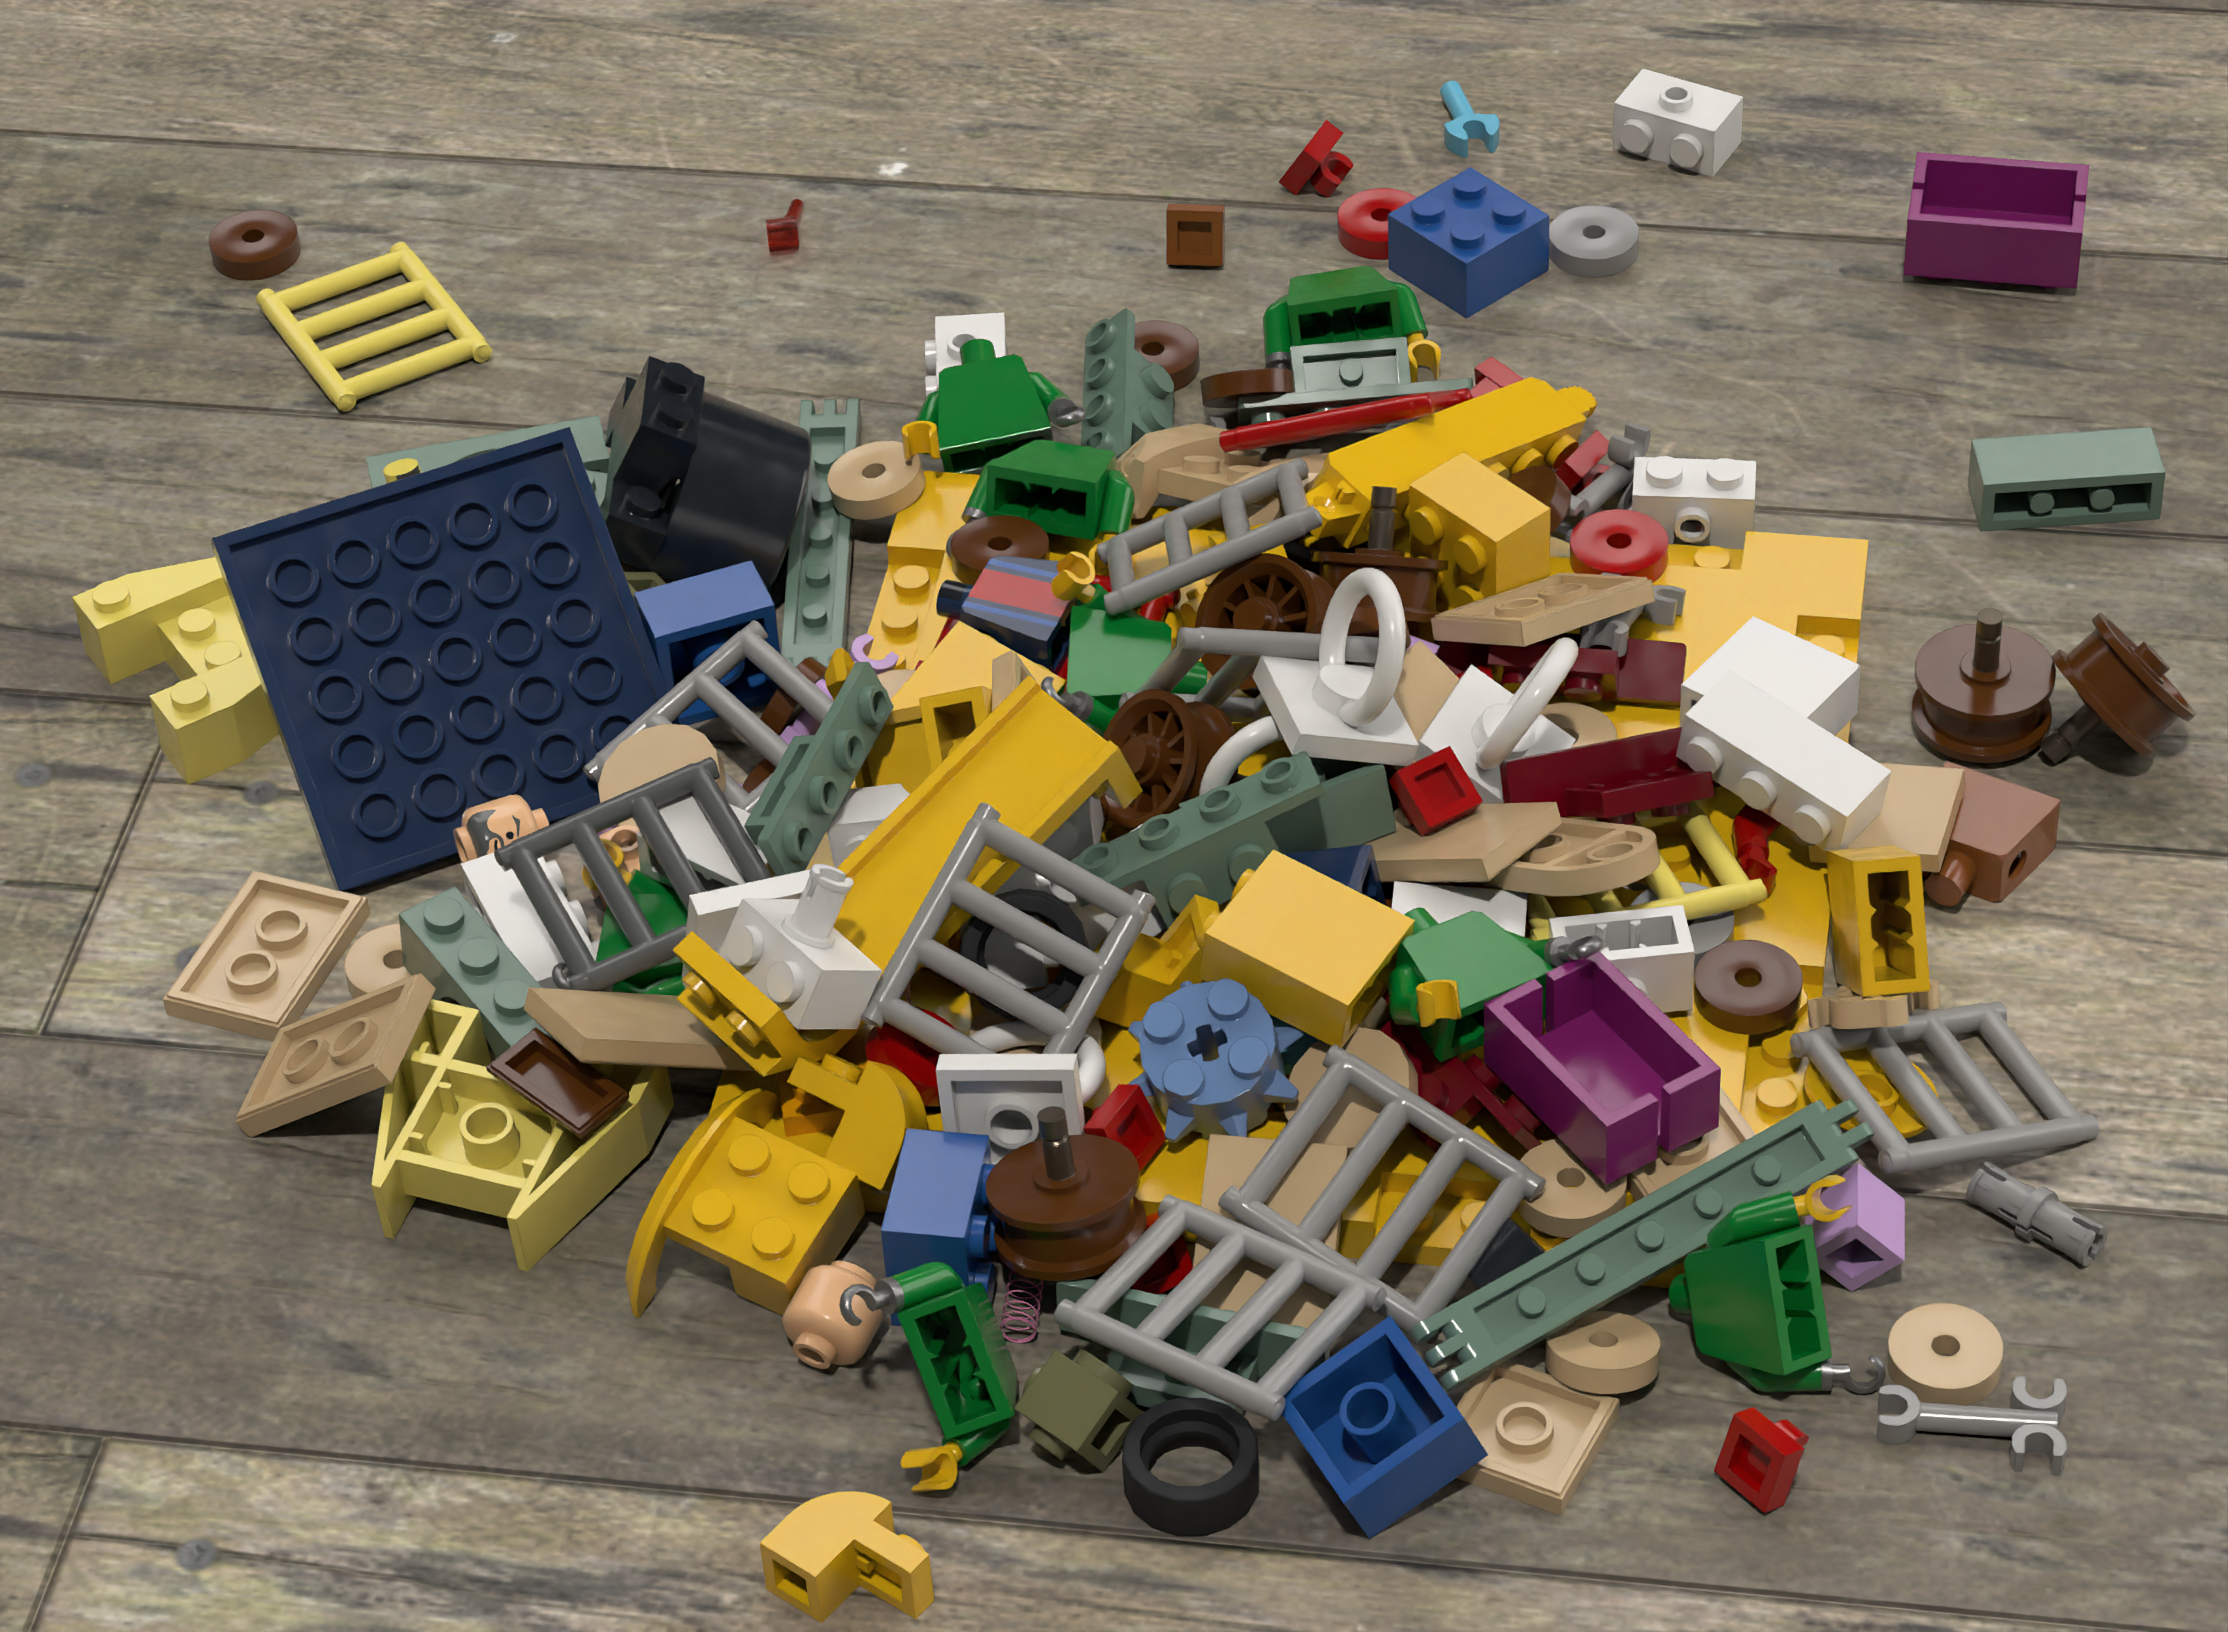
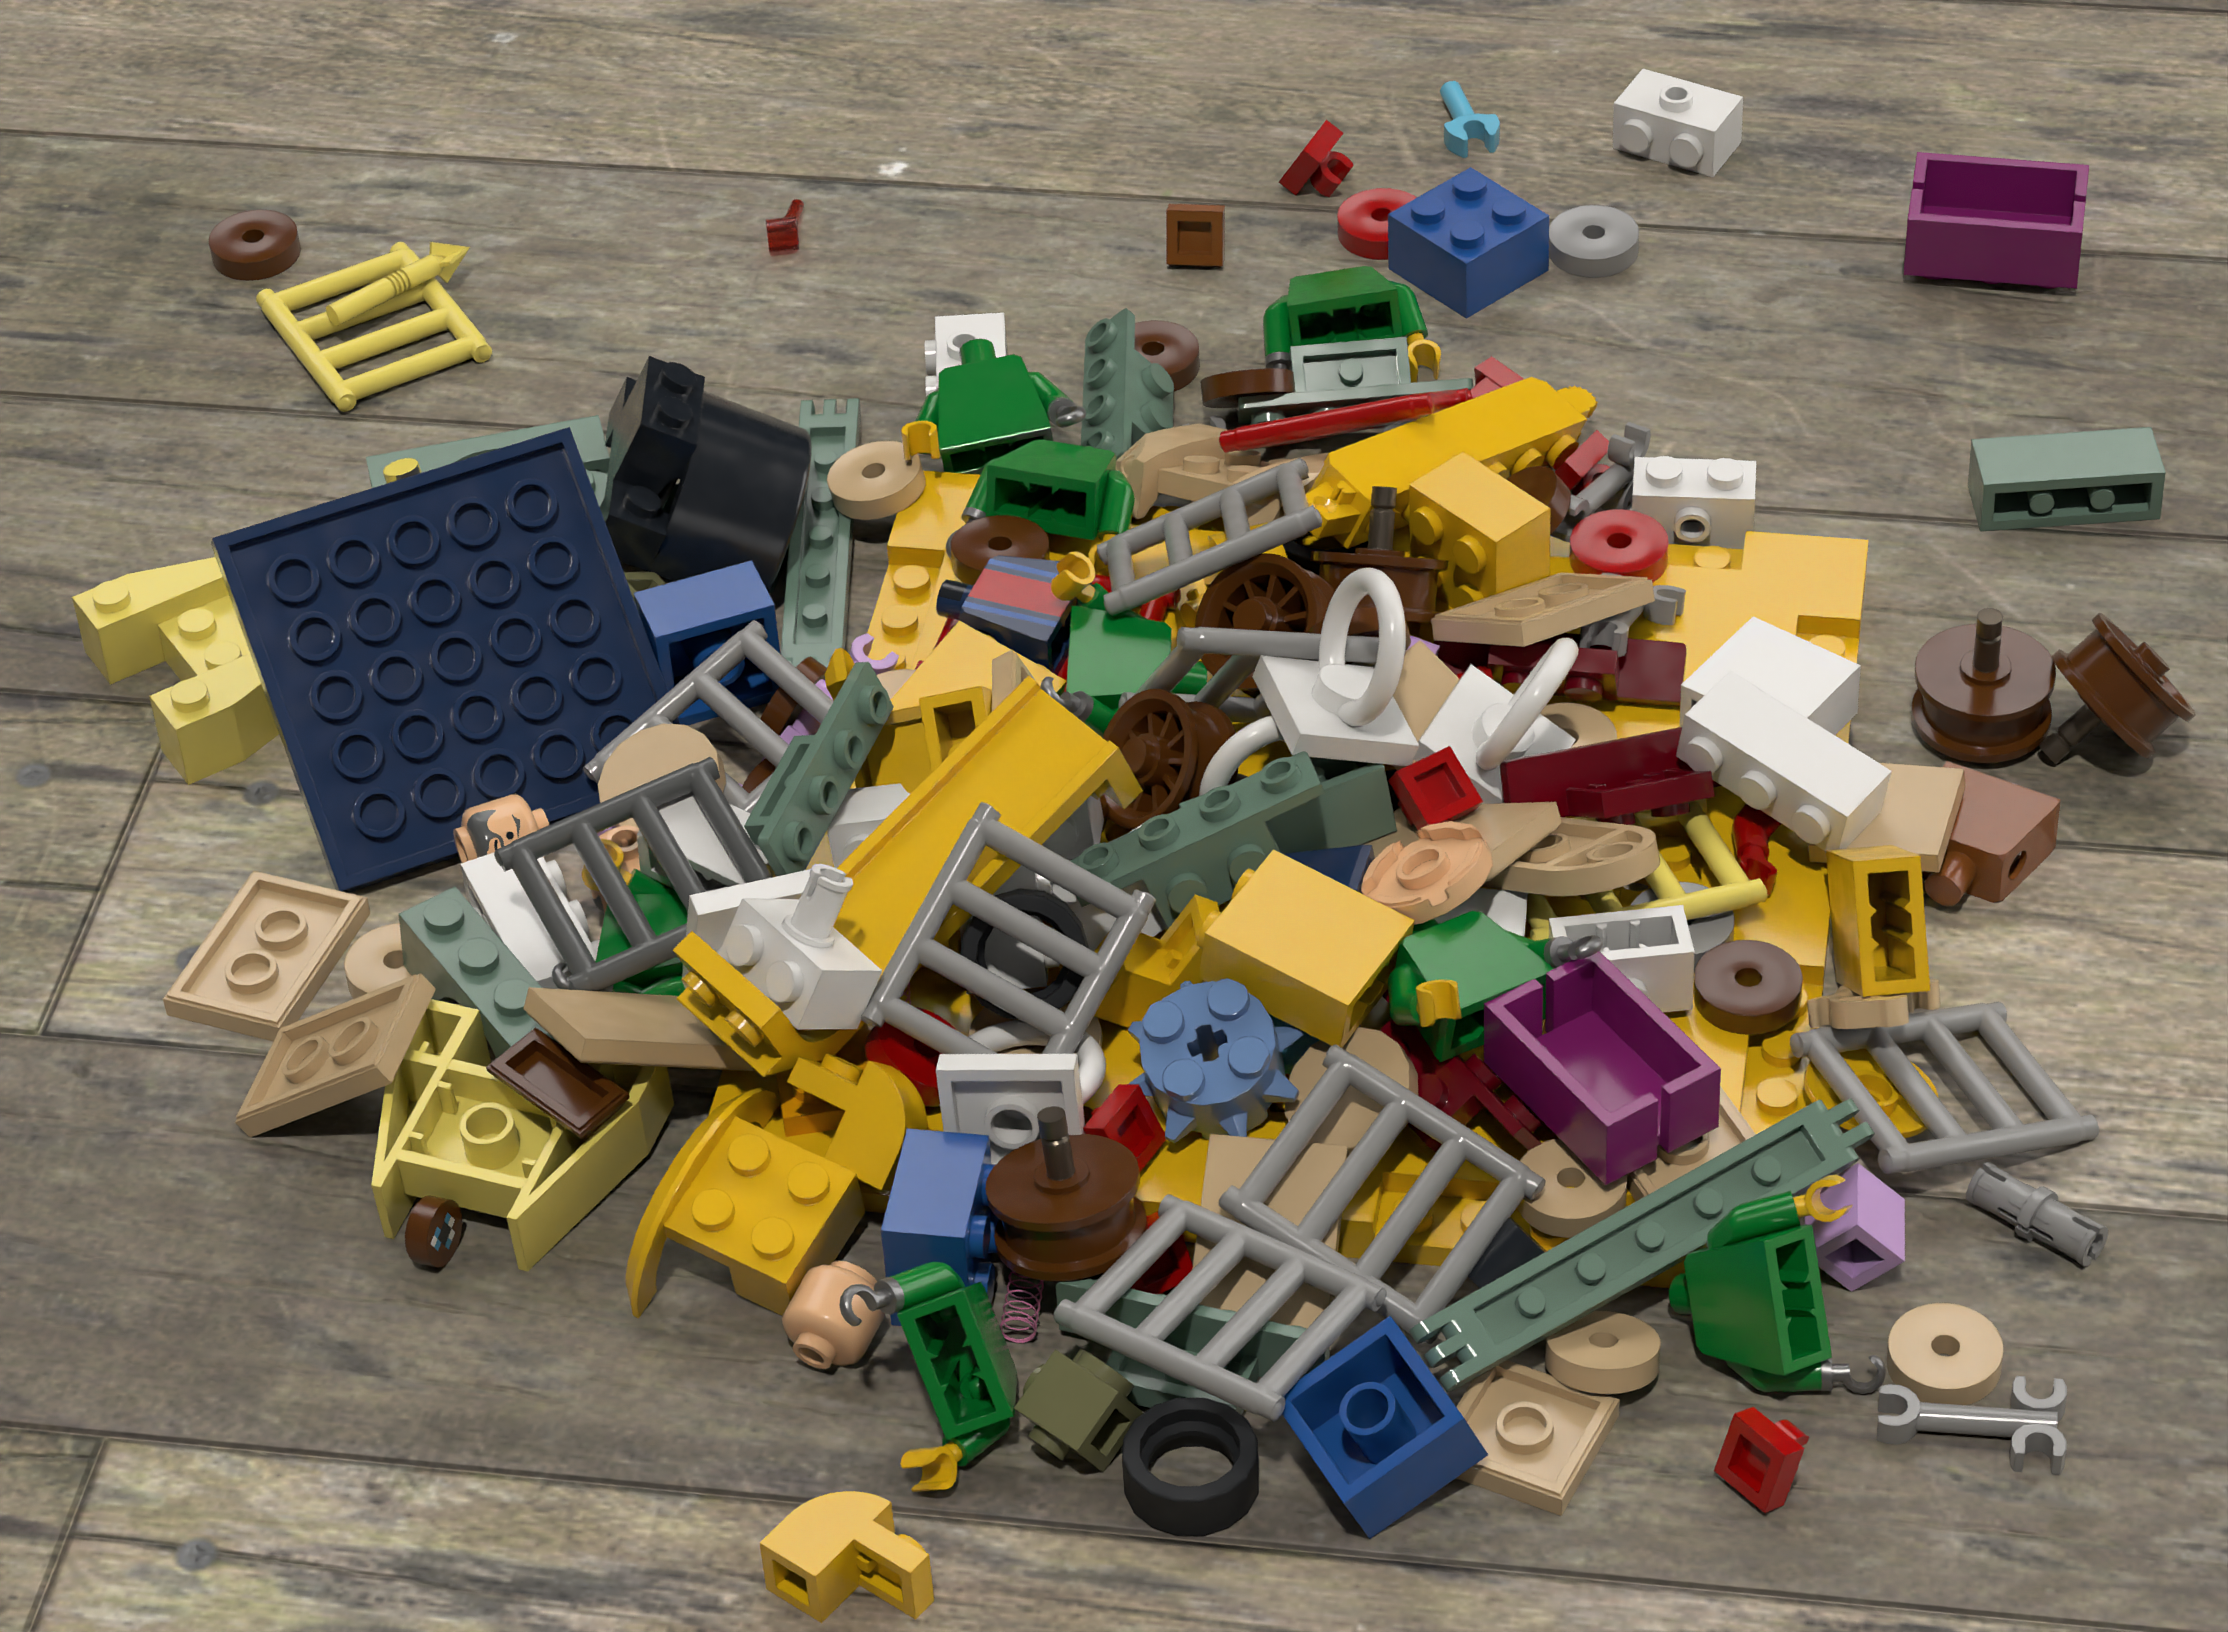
none -> light yellow piece [326,242,469,326]
none -> reddish brown tile [405,1195,462,1268]
none -> light nougat tile [1361,821,1493,924]

